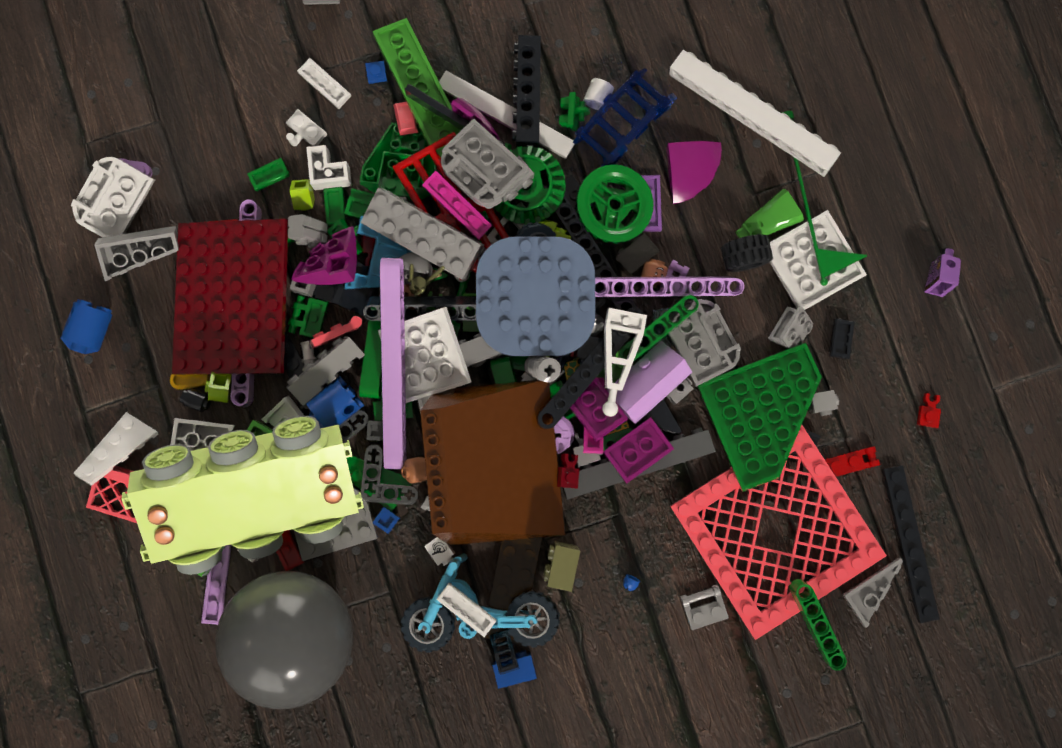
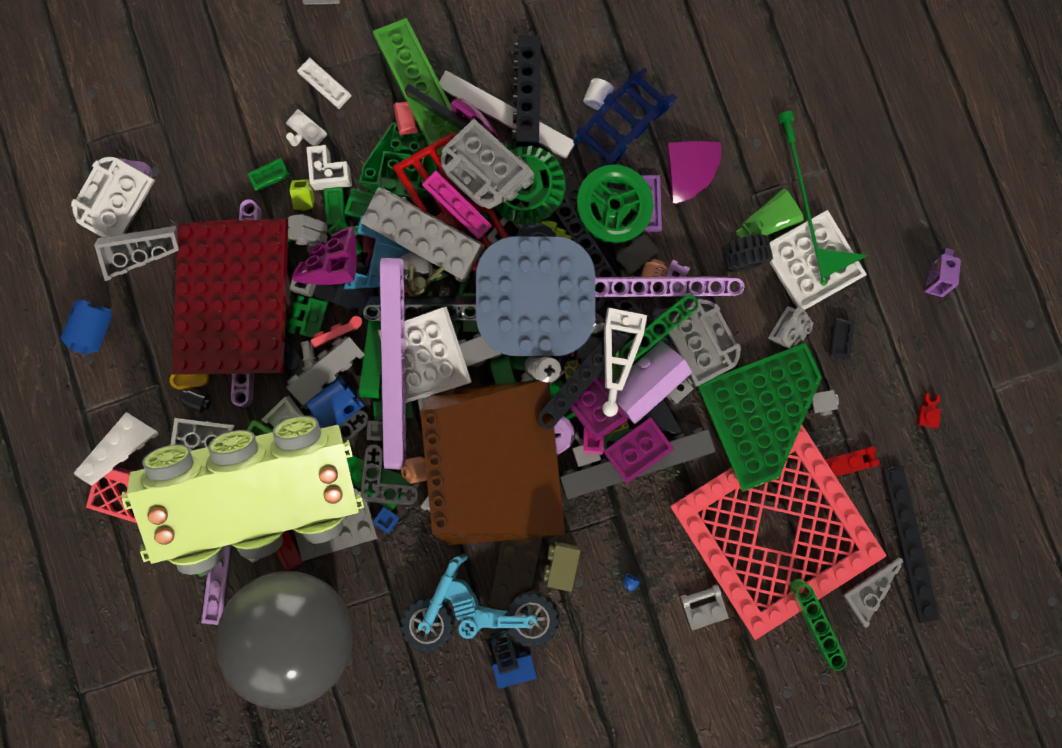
lime brick [205,371,232,403] -> none
blue plate [365,61,387,84] -> none
white brick [424,537,455,566] -> none
white plate [436,583,497,637] -> none
dark red plate [557,454,579,489] -> none
green hips [559,92,590,131] -> none
white brick [669,50,841,177] -> none

